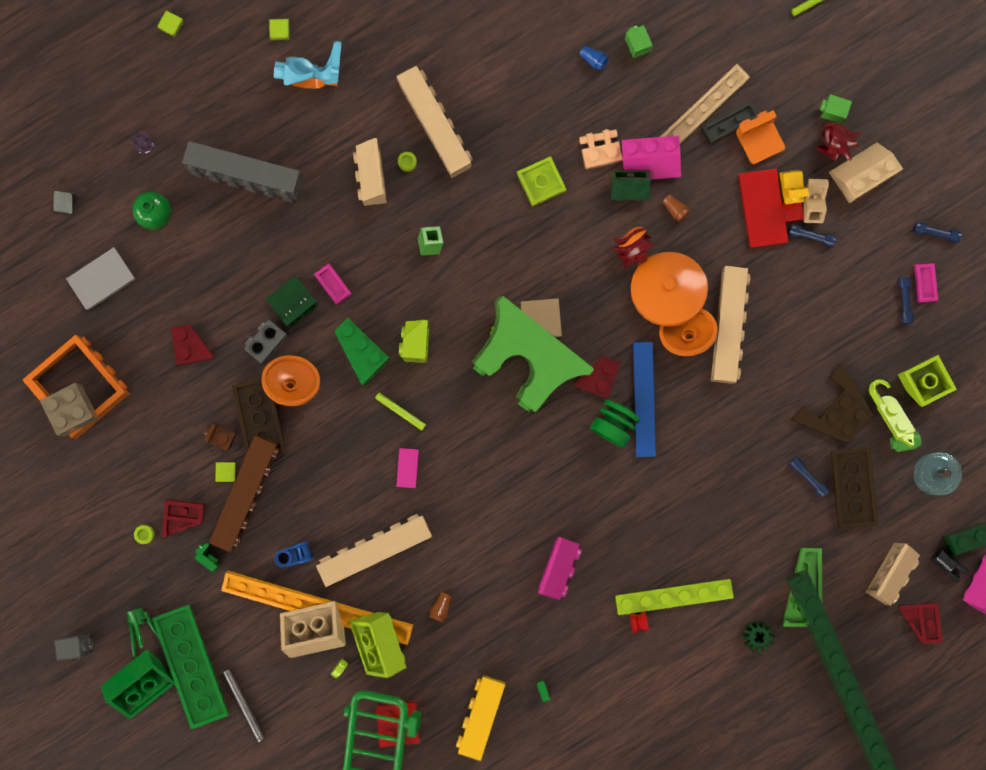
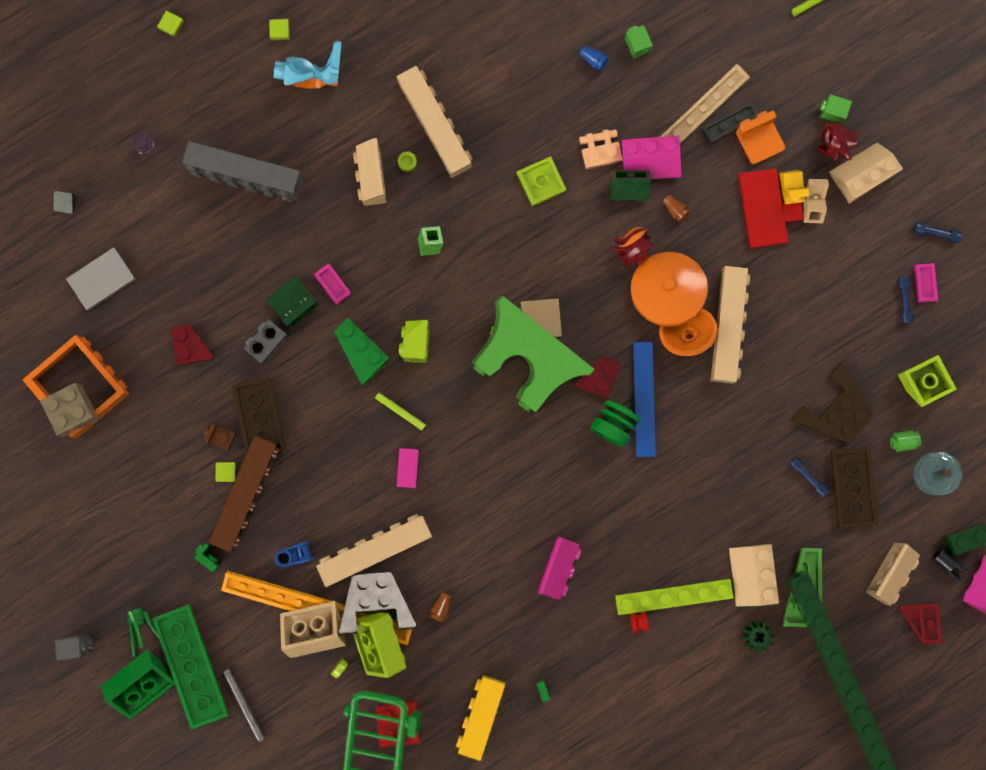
green cylinder [132,191,172,230] -> none
lime tile [134,525,155,544] -> none
dark red wing [162,499,205,537] -> none
orange dish [262,355,320,406] -> none
dark blue bar [788,224,836,247] -> none
lime plate [869,379,916,447] -> none
none -> wing [339,572,416,636]
none -> tan slope [729,544,779,606]

